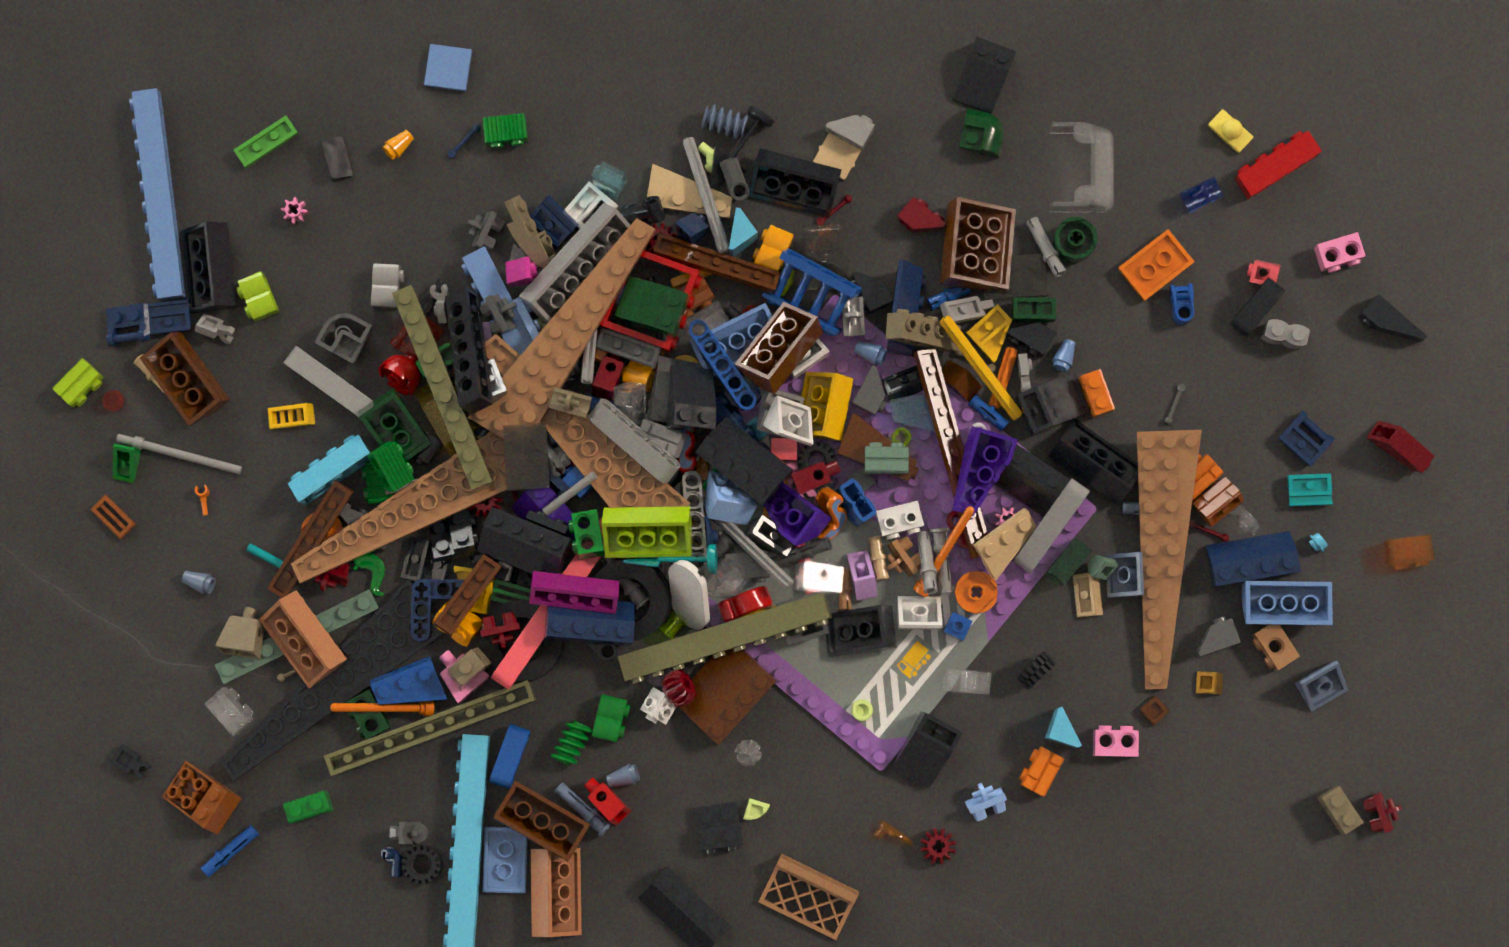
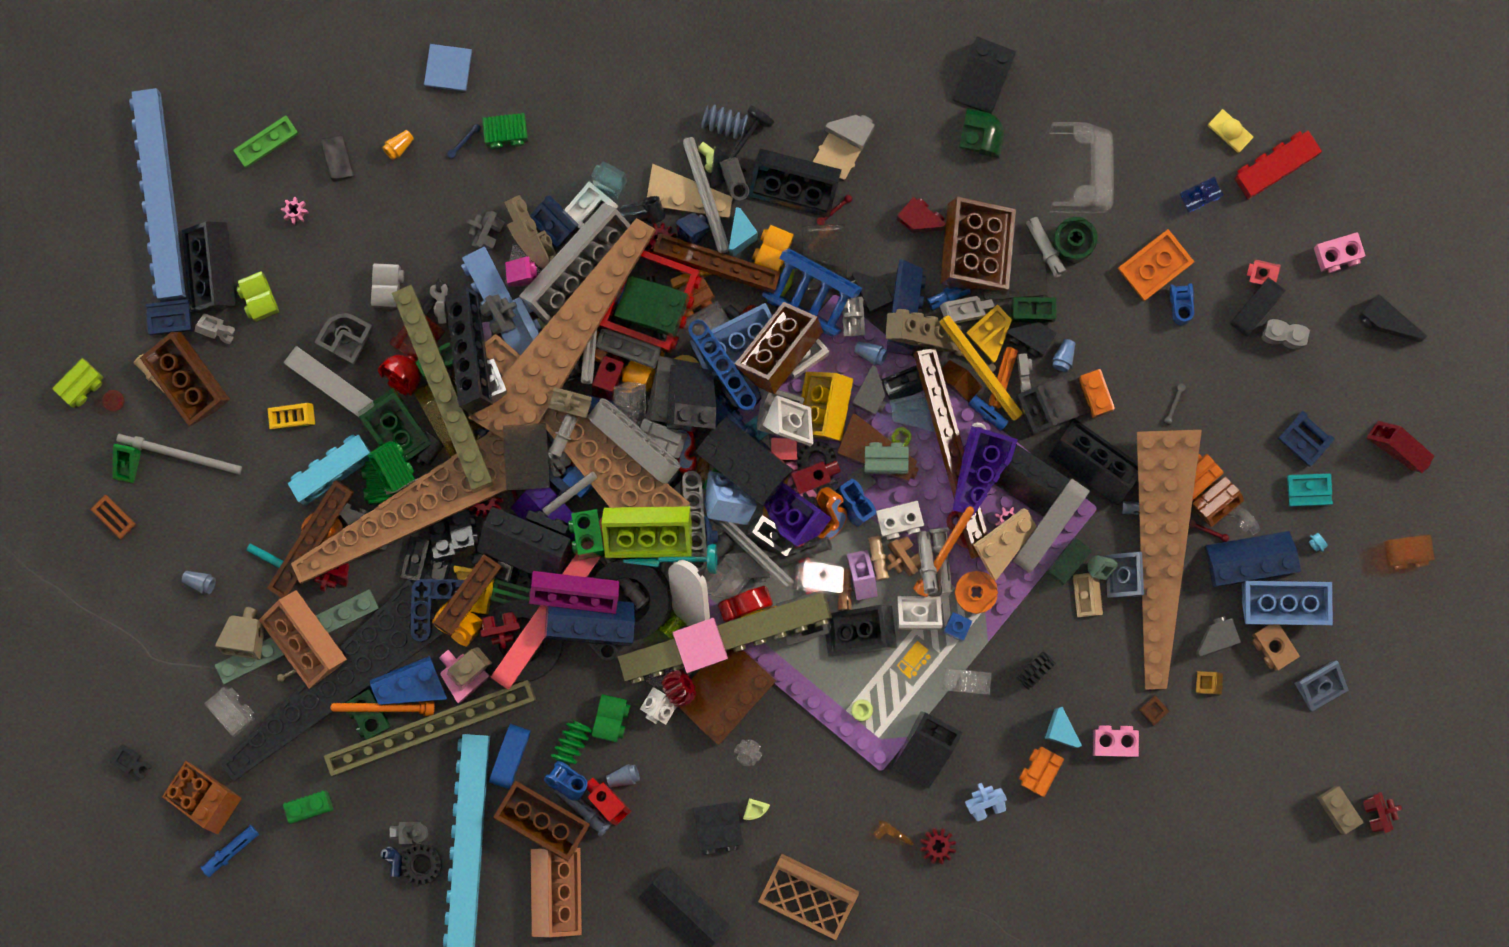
dark blue plate [106,303,150,346] -> none
orange hand [195,485,210,515] -> none
green piece [353,553,385,596] -> none
medium blue tile [483,827,528,893] -> none
none -> blue piece [544,761,587,801]
none -> light grey axle [548,414,577,457]
none -> bright pink tile [673,618,728,673]

